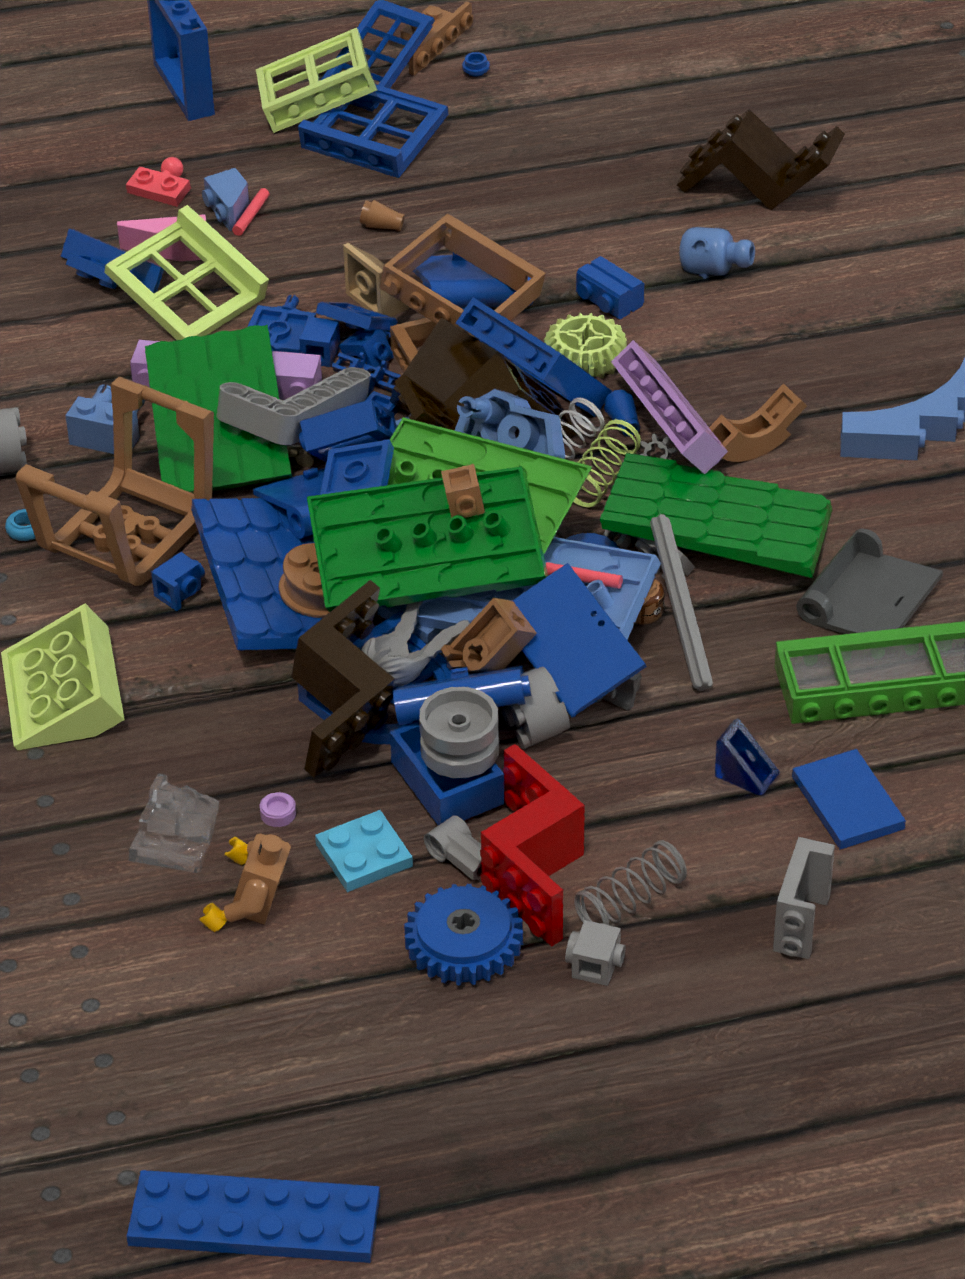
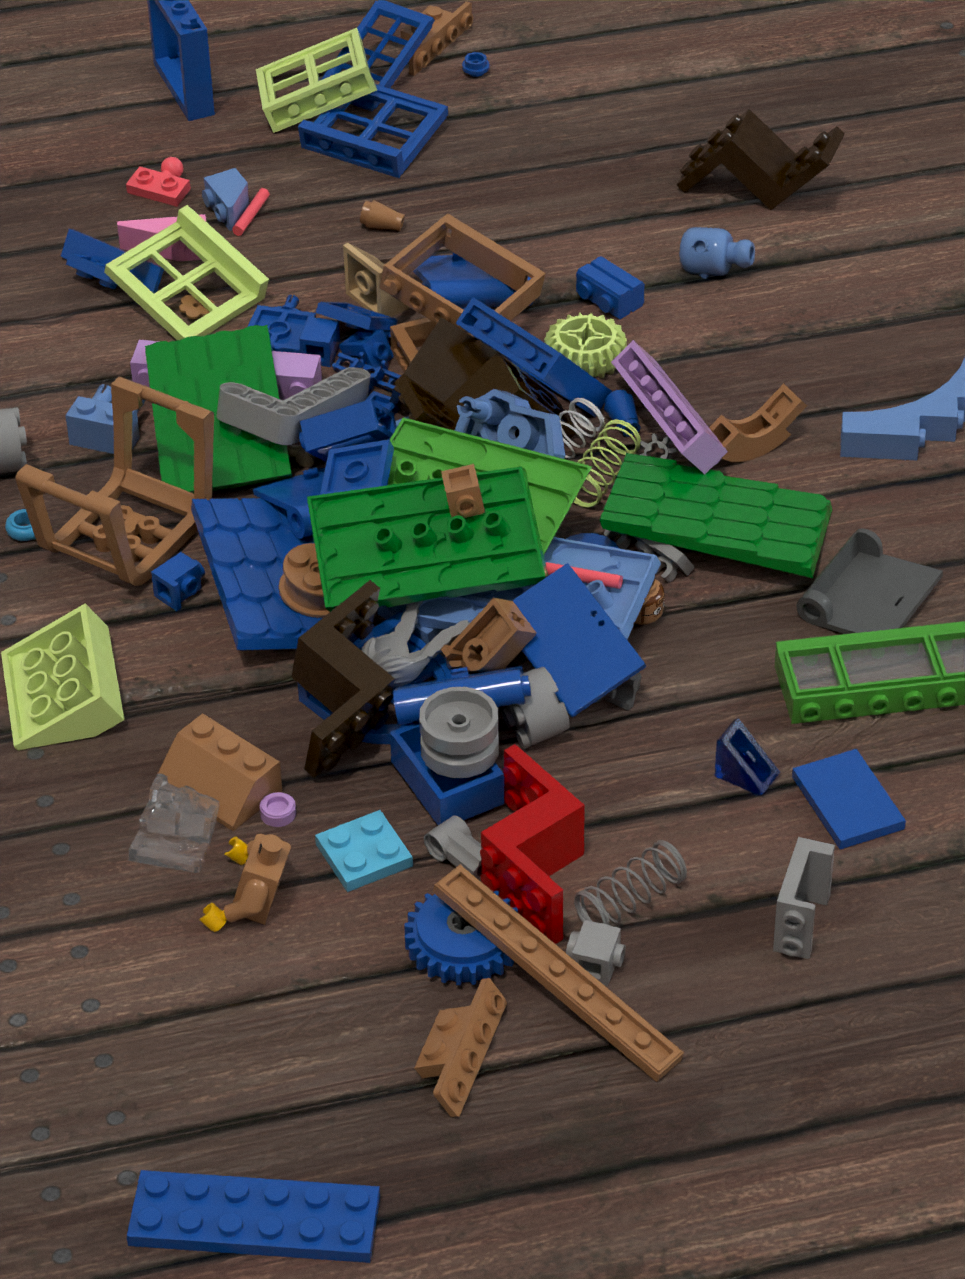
light grey axle [650,514,713,692] -> none
none -> medium nougat slope [156,713,282,831]
none -> medium nougat plant [179,295,214,319]
none -> medium nougat bracket [414,978,507,1118]
none -> medium nougat tile [433,865,684,1082]

